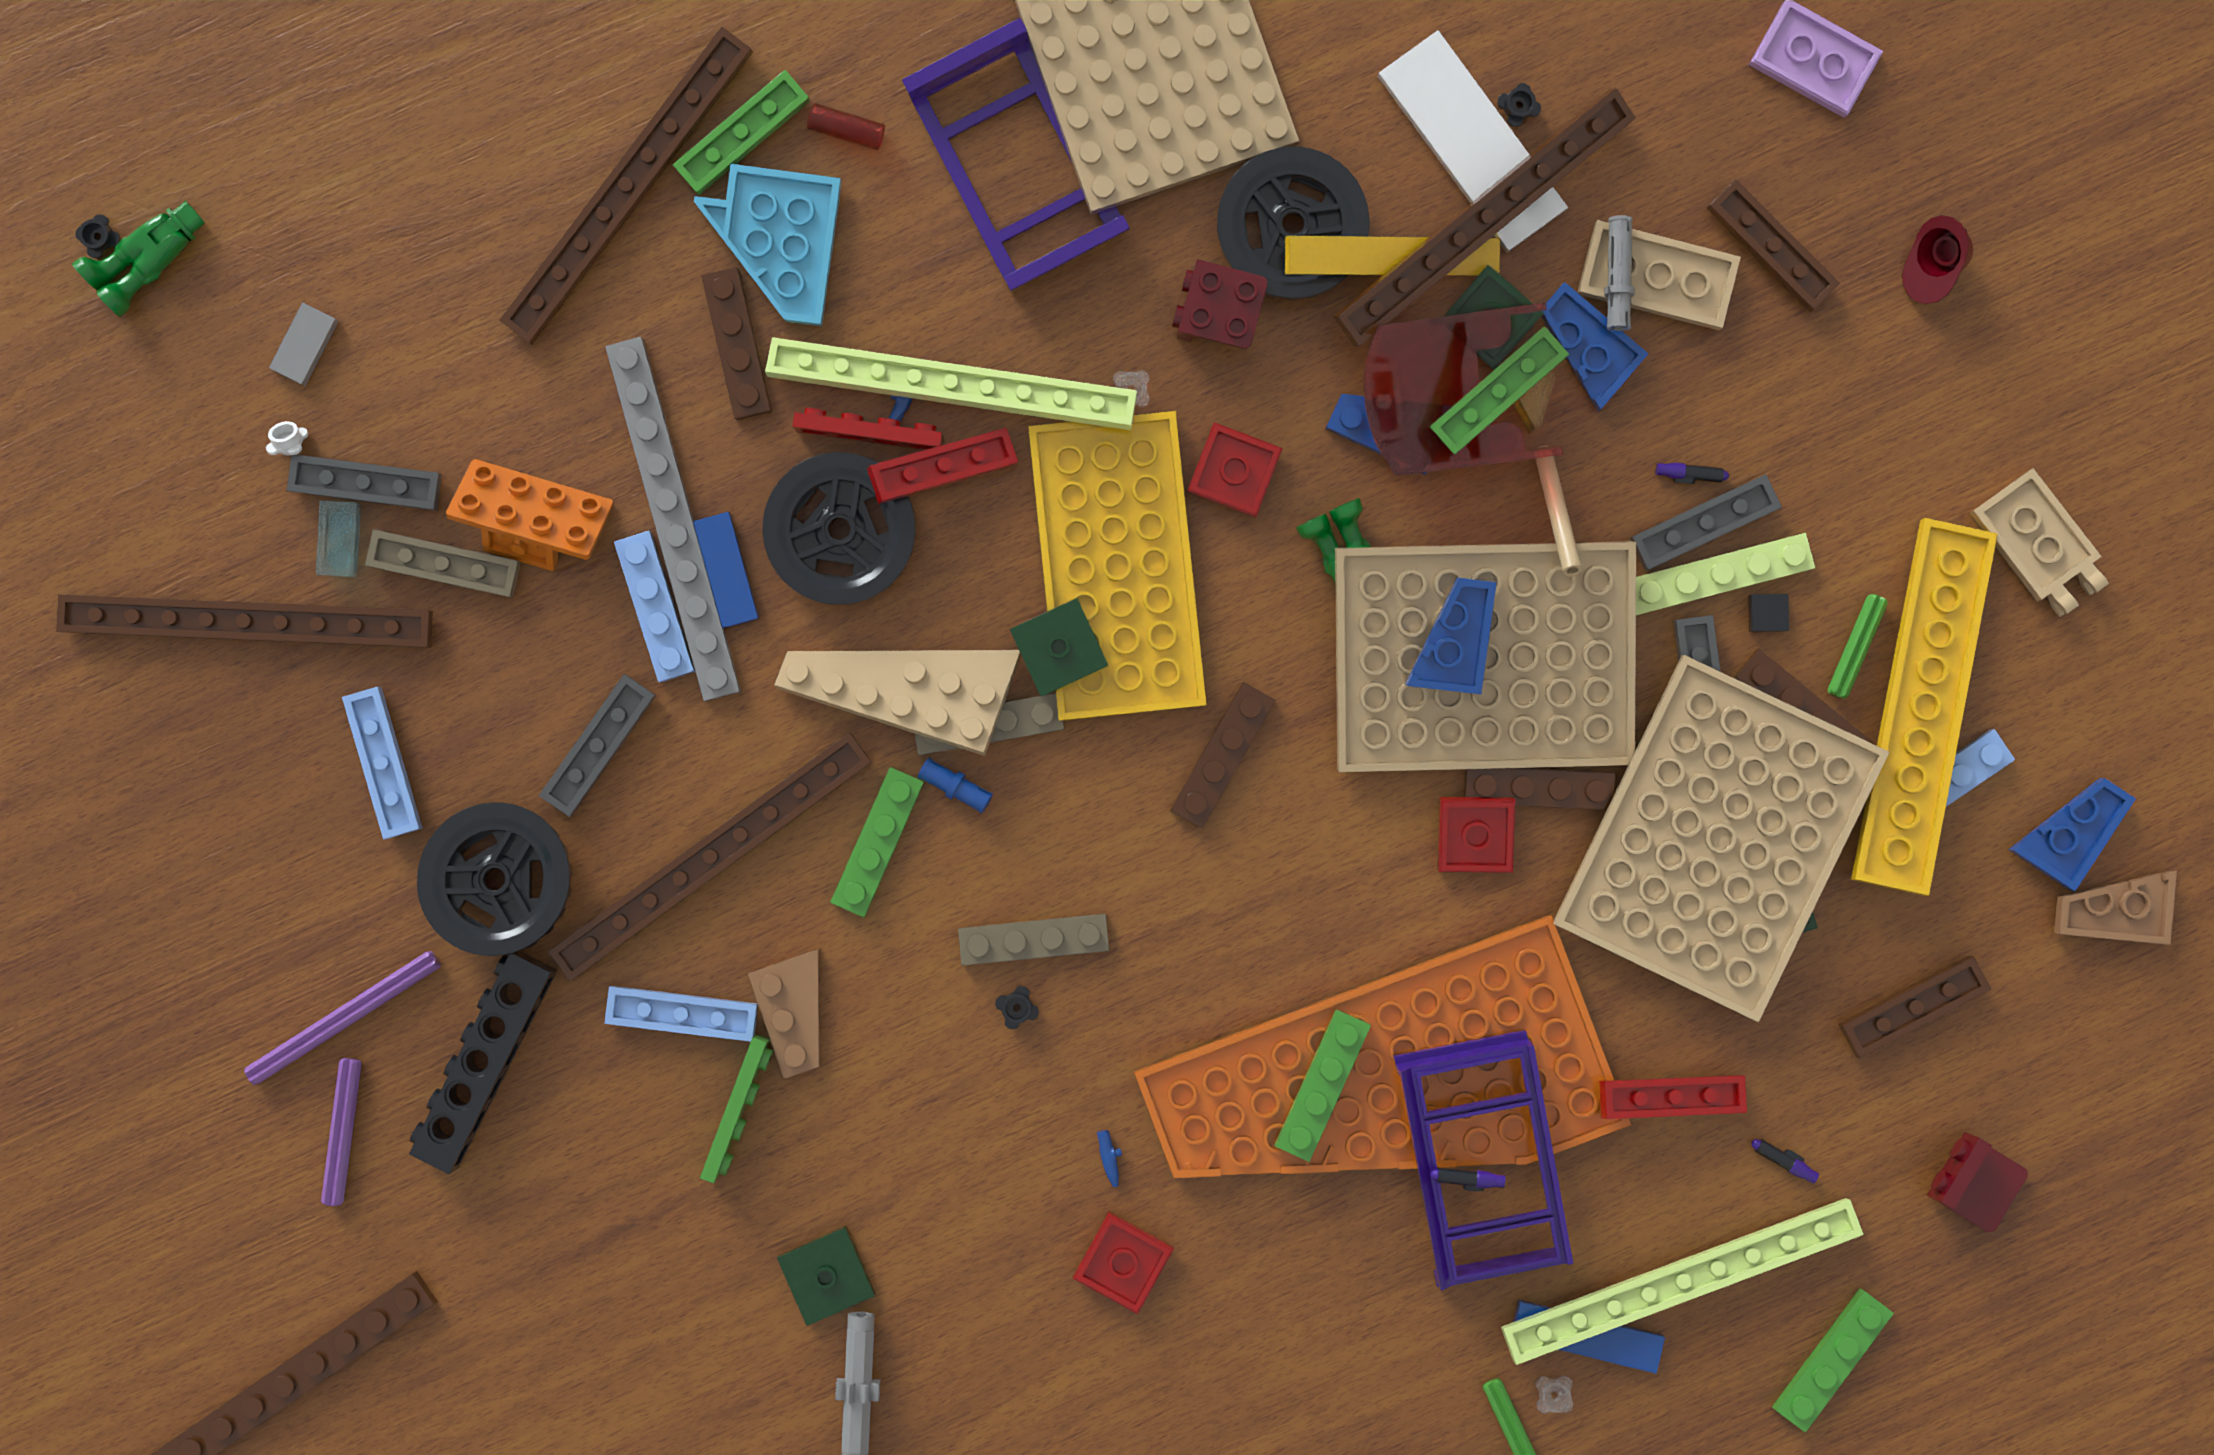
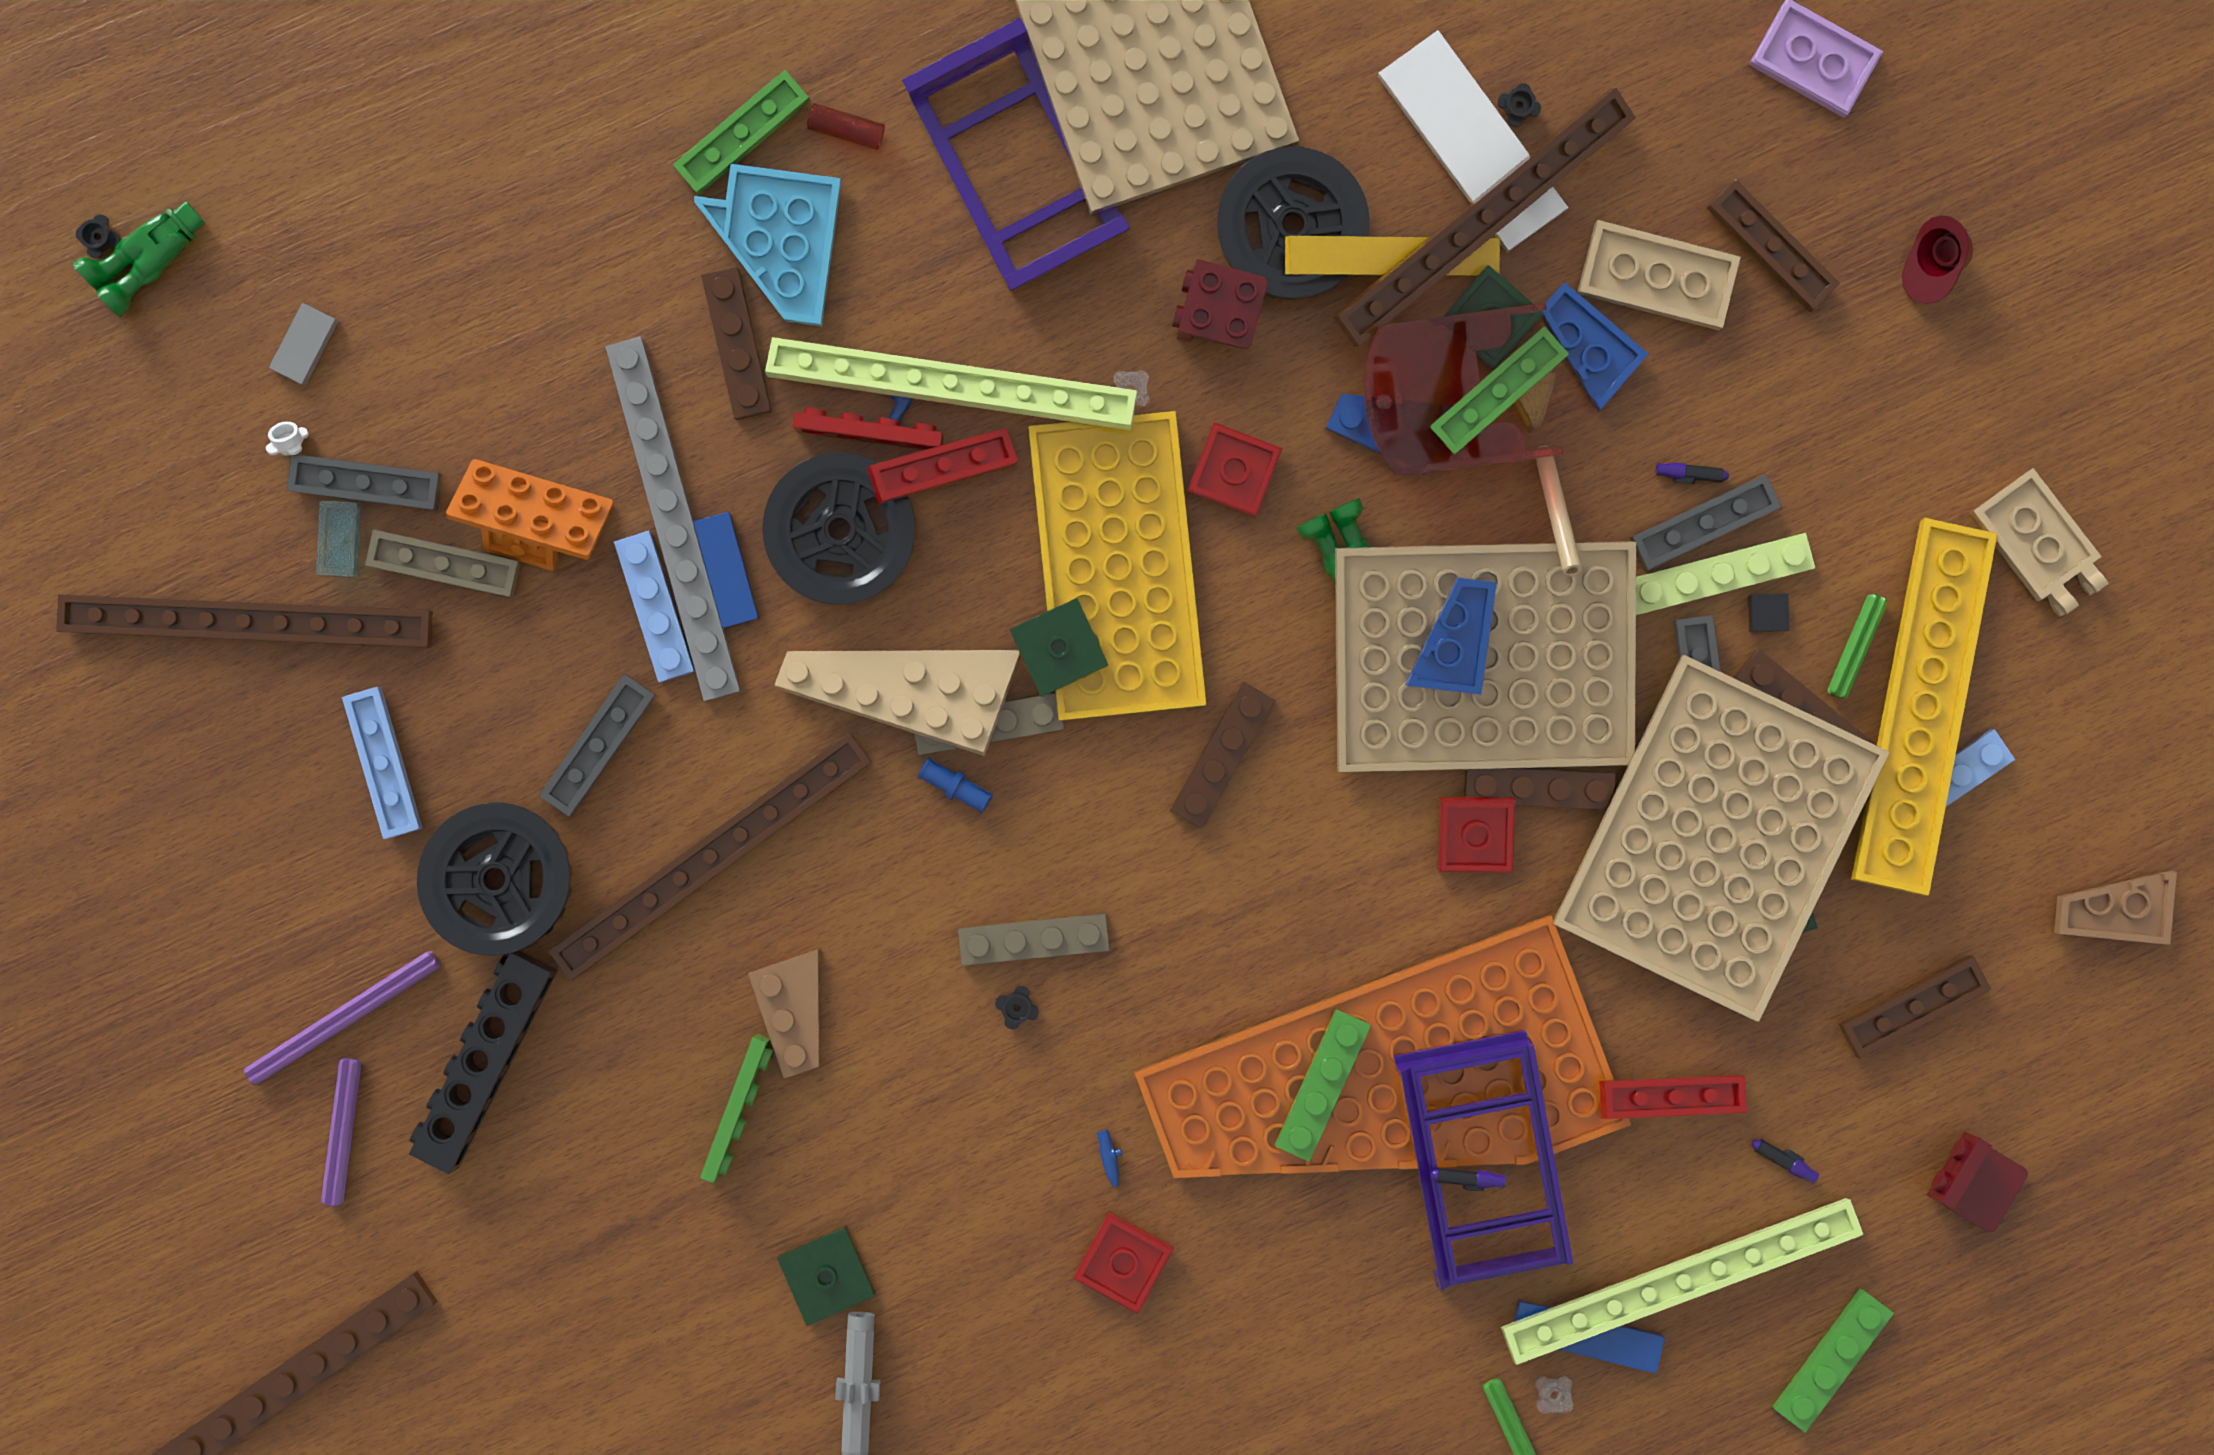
reddish brown plate [499,27,753,345] -> none
light blue plate [604,986,758,1042] -> none
bright green plate [830,767,925,917] -> none
light grey pin [1604,215,1635,331] -> none
blue wing [2008,778,2136,891] -> none

